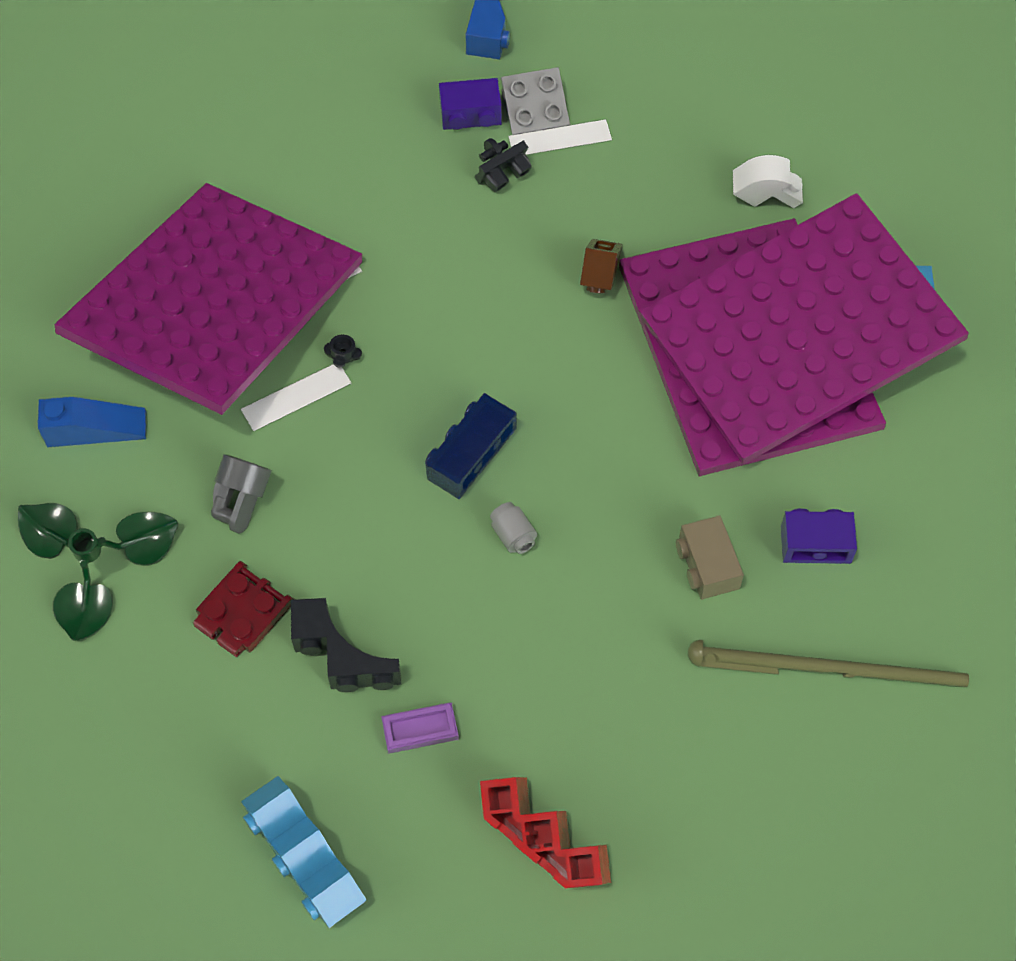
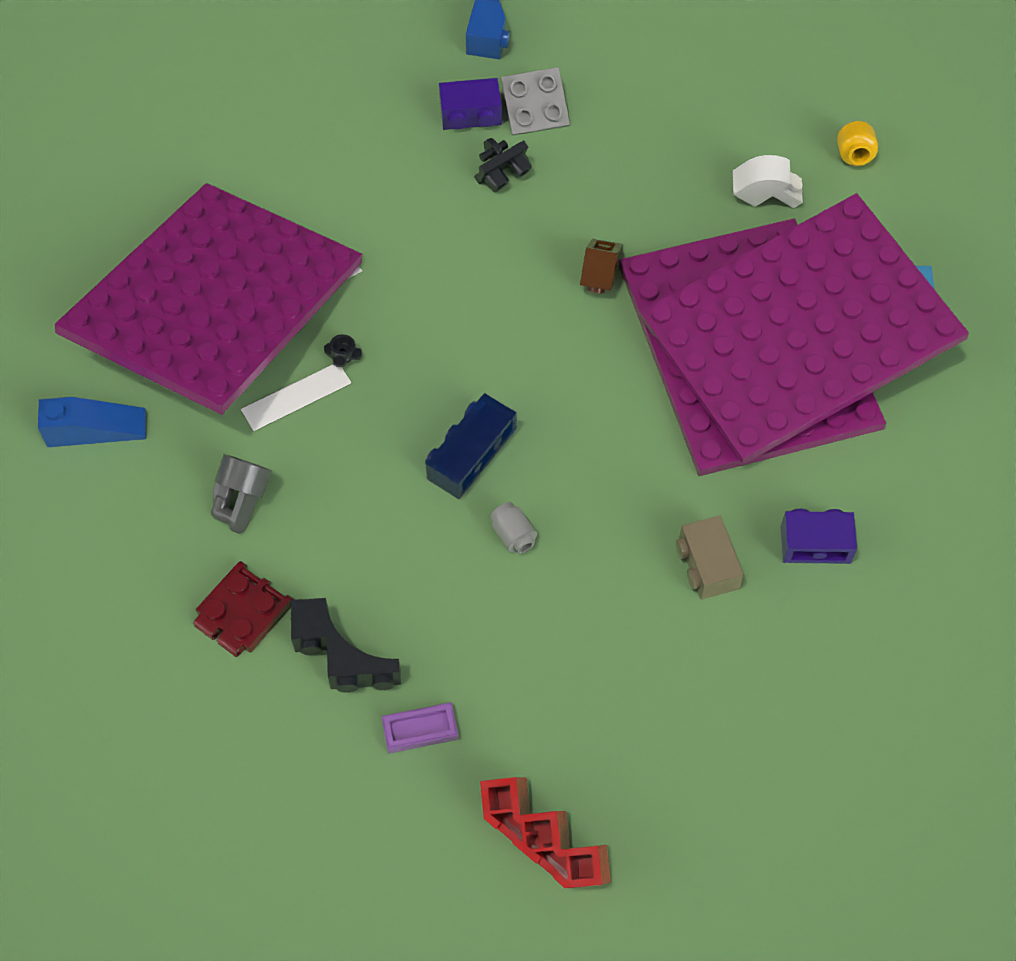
dark green plant [18,503,178,641] -> none
dark azure brick [241,776,367,928] -> none
white sticker [508,119,612,155] -> none
olive bar [688,640,969,687] -> none
none -> yellow head [837,121,878,166]

